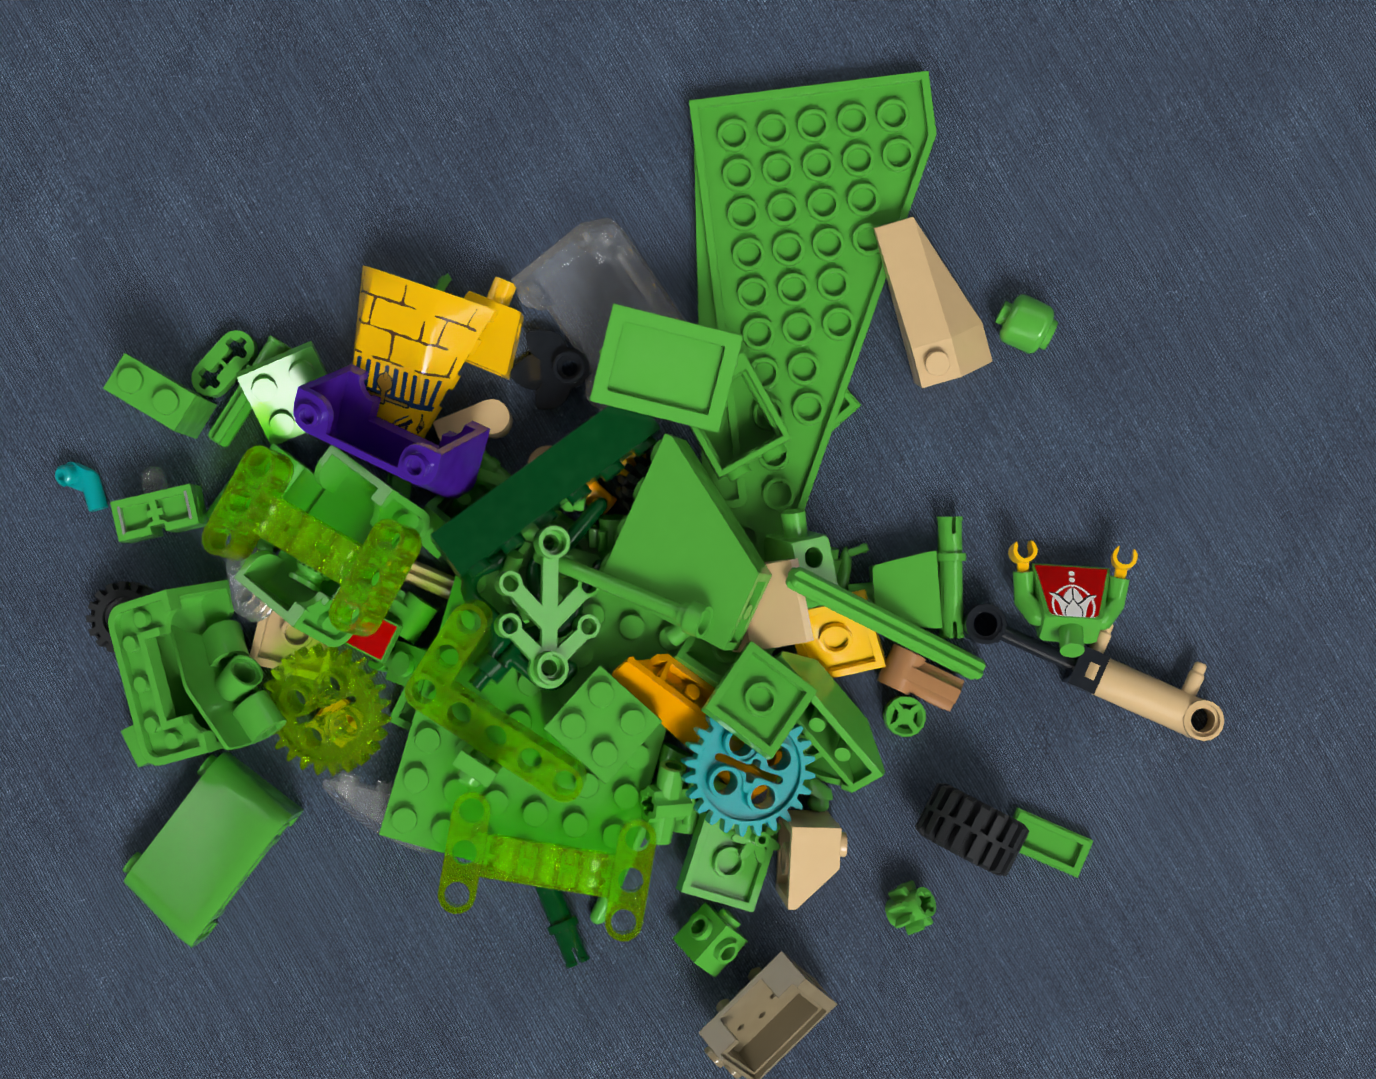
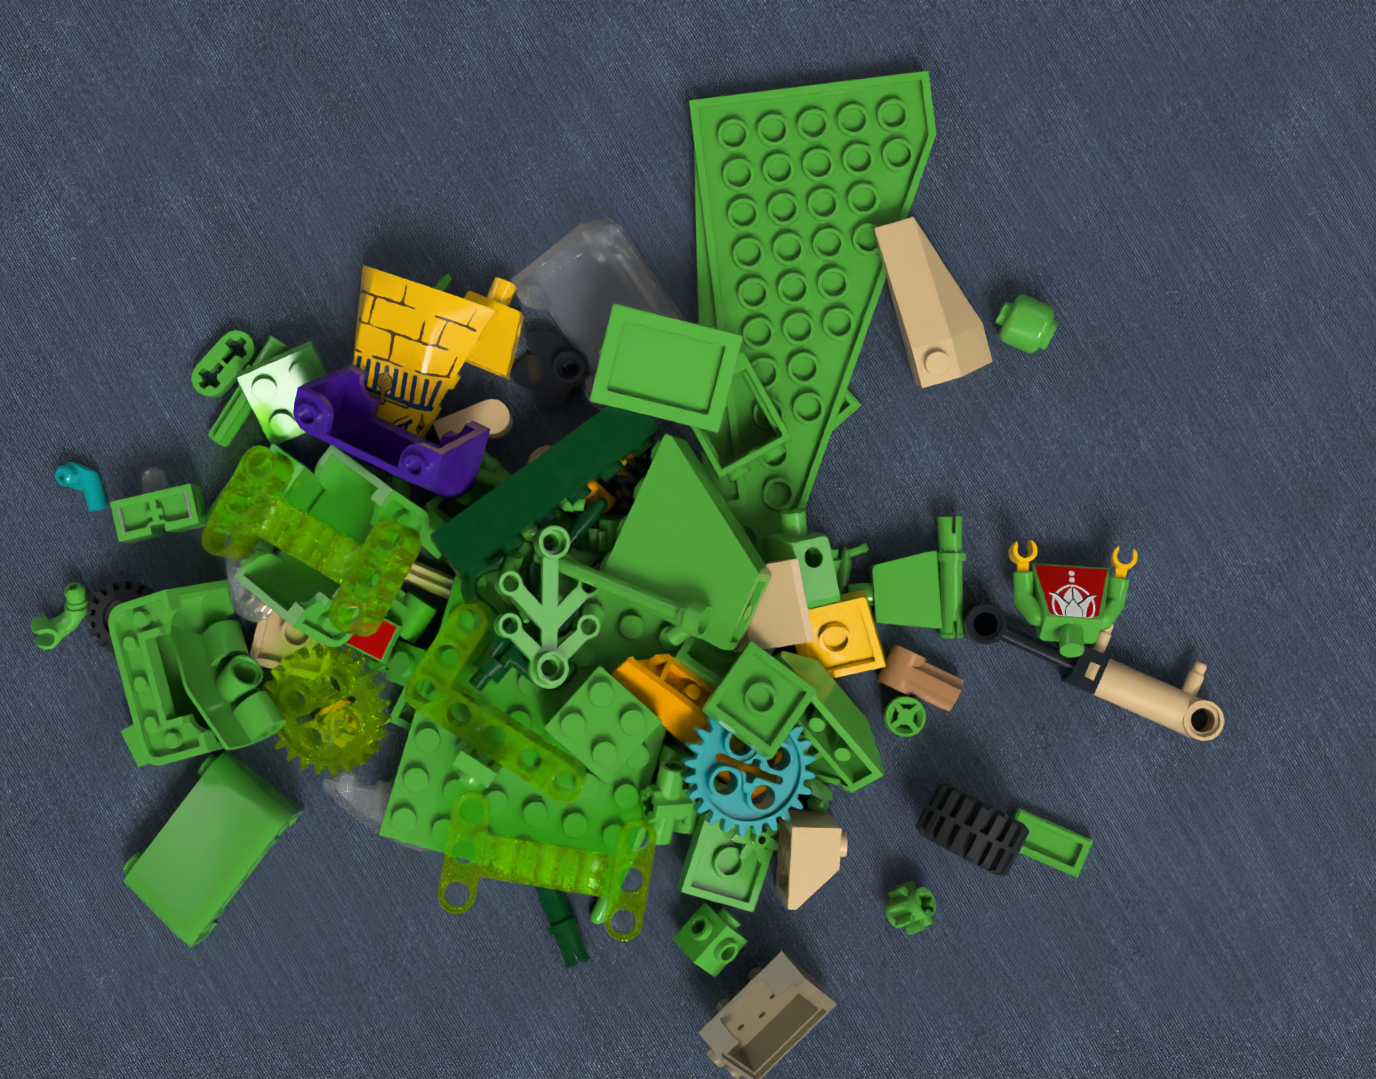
bright green brick [103,353,217,439] -> none
bright green bush [288,558,331,594] -> none
bright green axle [785,567,986,680] -> none
none -> bright green piece [30,582,91,650]

